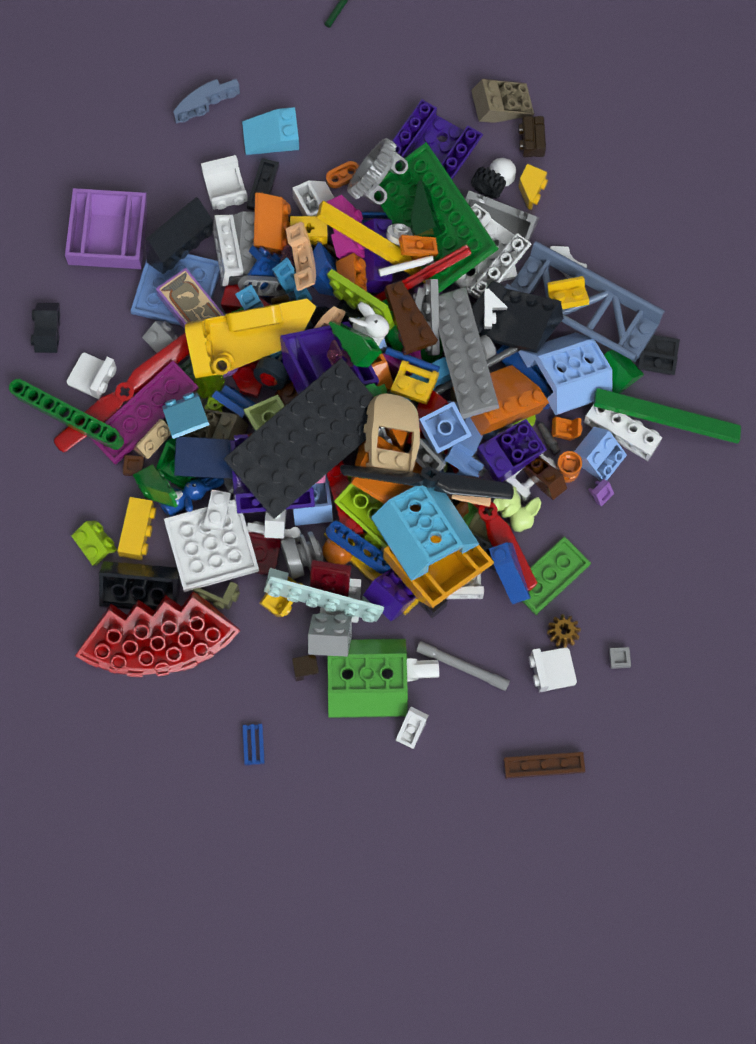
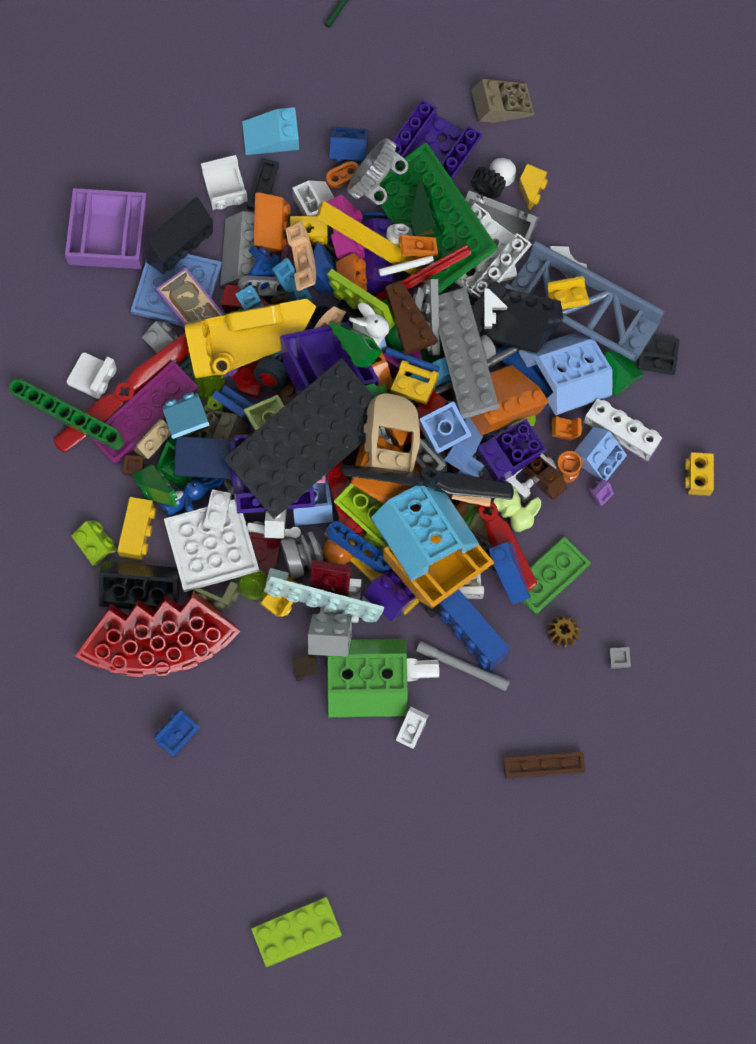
black brick [31,303,60,353] -> none
sand blue slope [173,79,240,124] -> none
white fence [213,215,243,286] -> none
blue tile [243,724,265,765] -> none
clear pink bracket [327,340,354,367] -> none
dark brown brick [518,116,546,157] -> none
white bracket [528,648,577,693] -> none
dark grey animal [538,422,561,454] -> none
green tile [594,388,741,444] -> none
none -> blue bracket [154,710,200,758]
none -> clear neon green hair [239,570,267,600]
none -> lime plate [251,897,342,968]
none -> blue slope [329,127,369,163]
none -> blue brick [439,589,510,672]
none -> yellow brick [685,452,714,496]

